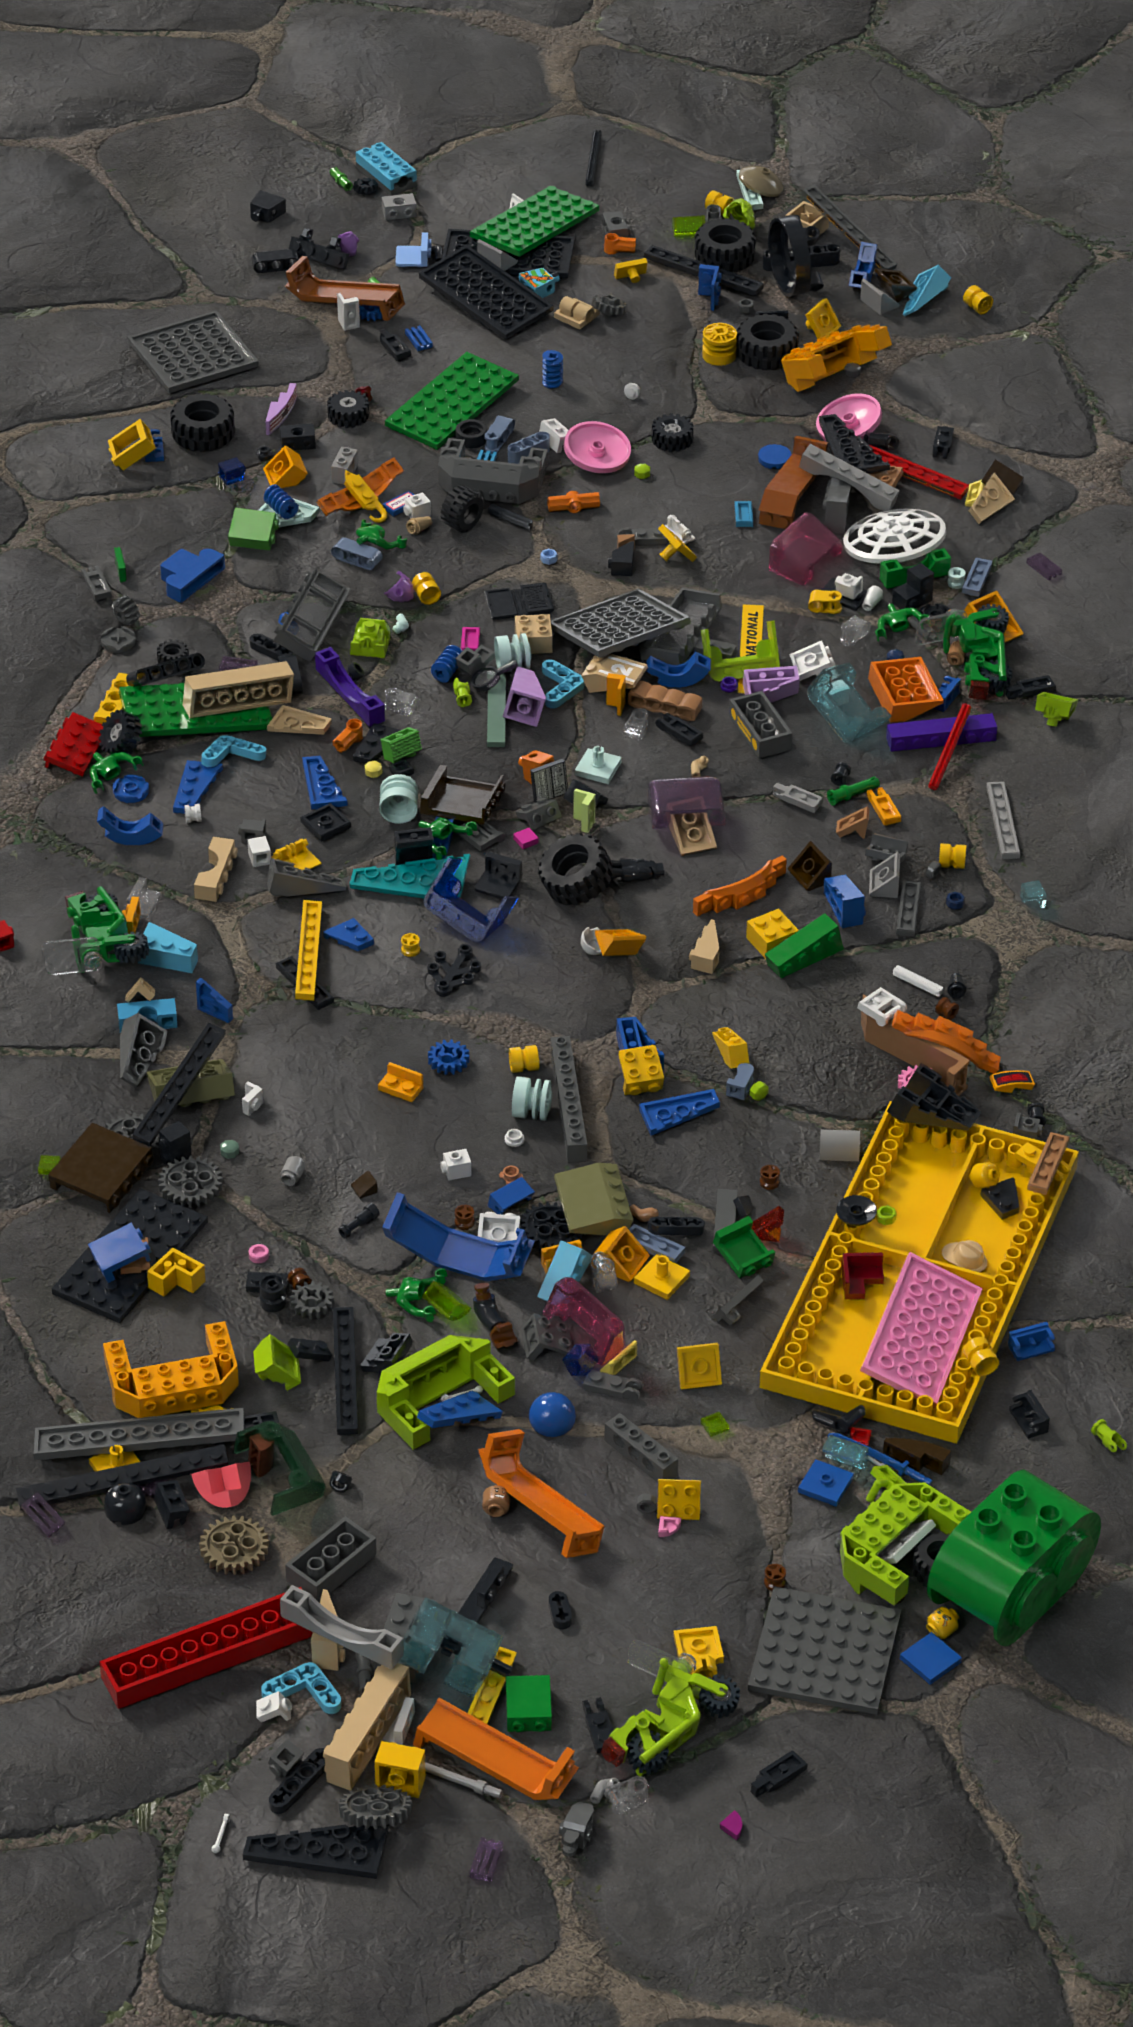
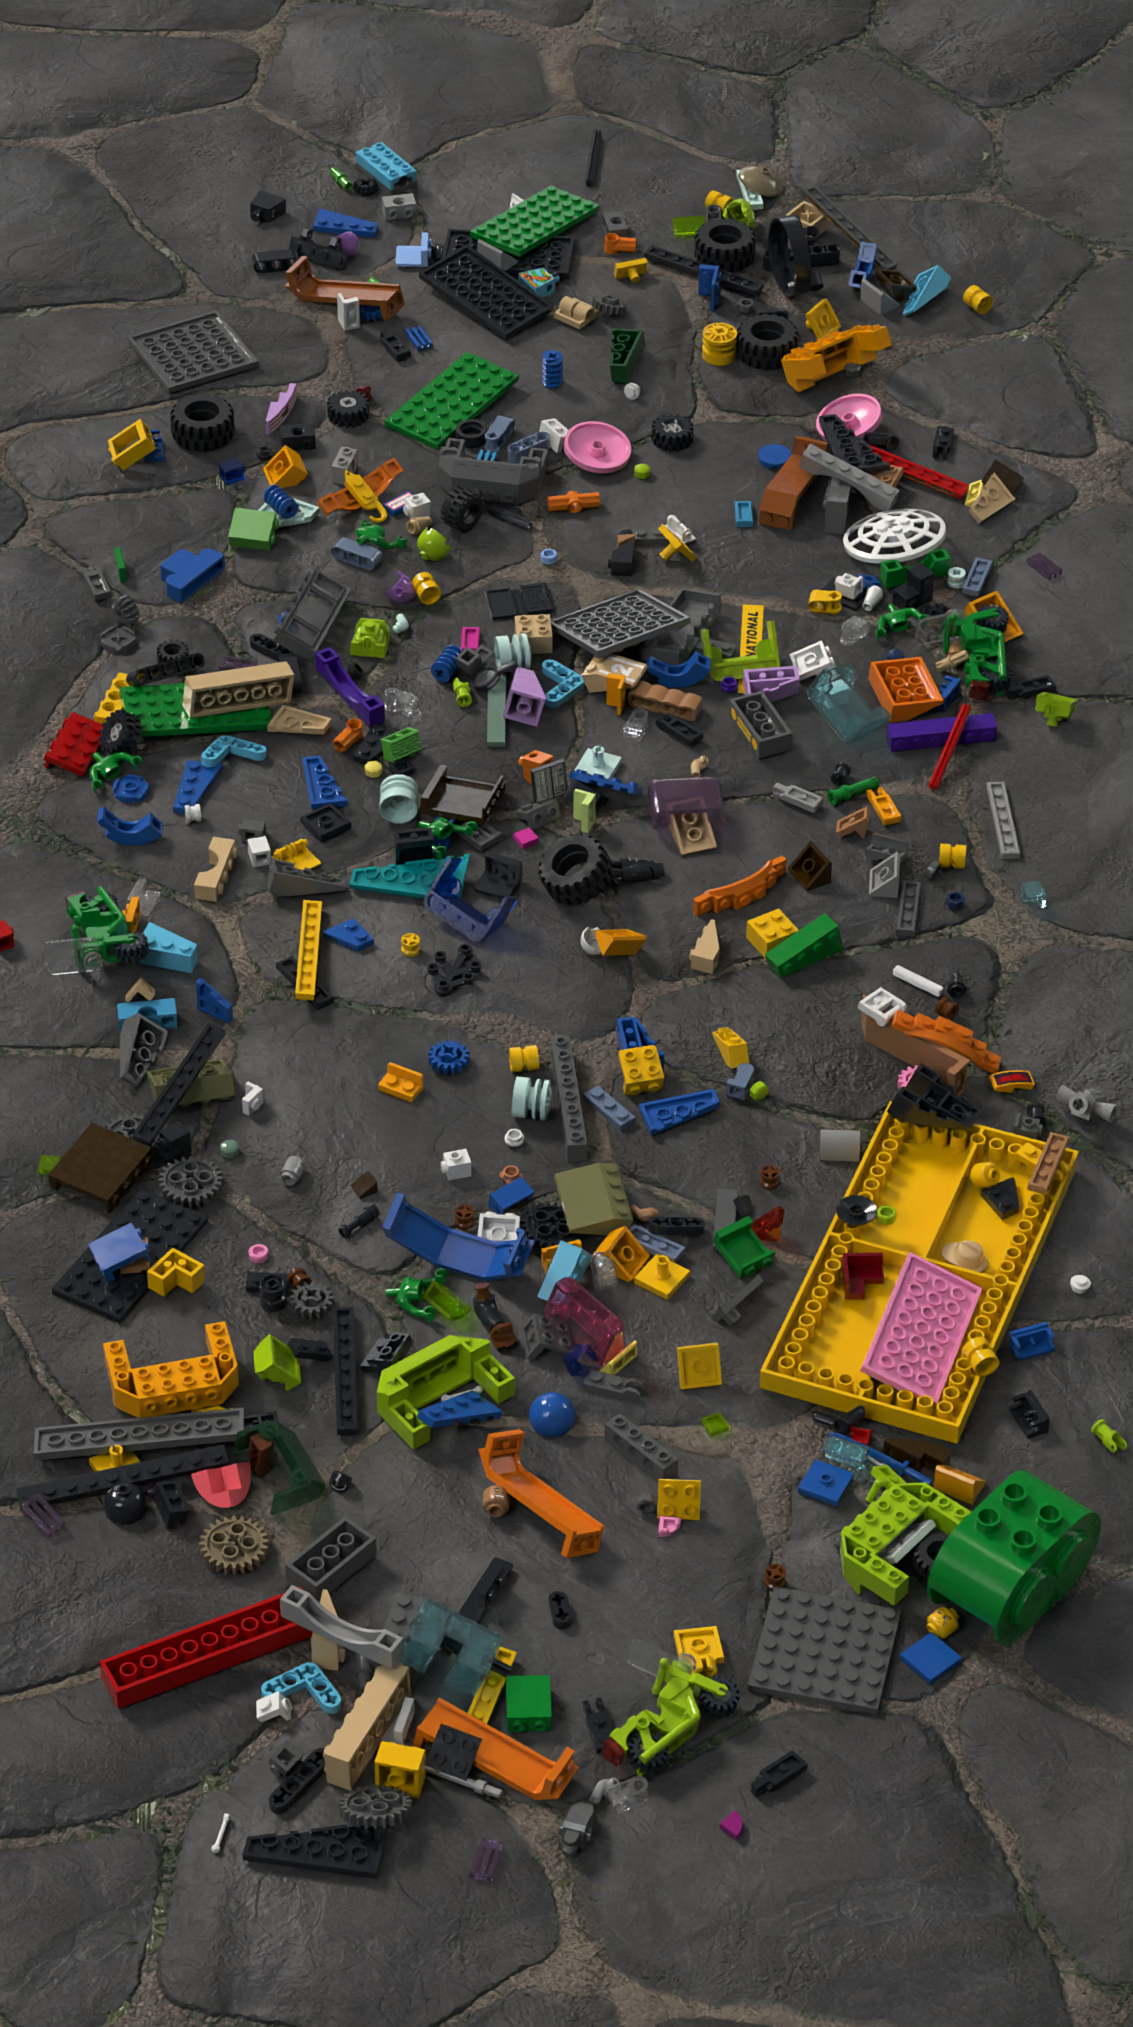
clear pink windscreen [769,512,843,585] -> none
blue wedge [824,874,866,928] -> none
none -> blue wing [313,208,378,238]
none -> lime cylinder [417,527,452,561]
none -> black hinge [425,1723,482,1781]
none -> blue wing [569,769,643,796]
none -> sand blue plate [583,1086,636,1131]
none -> dark green wedge [610,328,646,383]
none -> blue plate [857,574,881,590]
none -> light orange slope [934,1465,986,1505]
none -> tan axle [936,650,969,673]
none -> light grey brick [1056,1085,1117,1123]
none -> white plate [1070,1275,1091,1294]

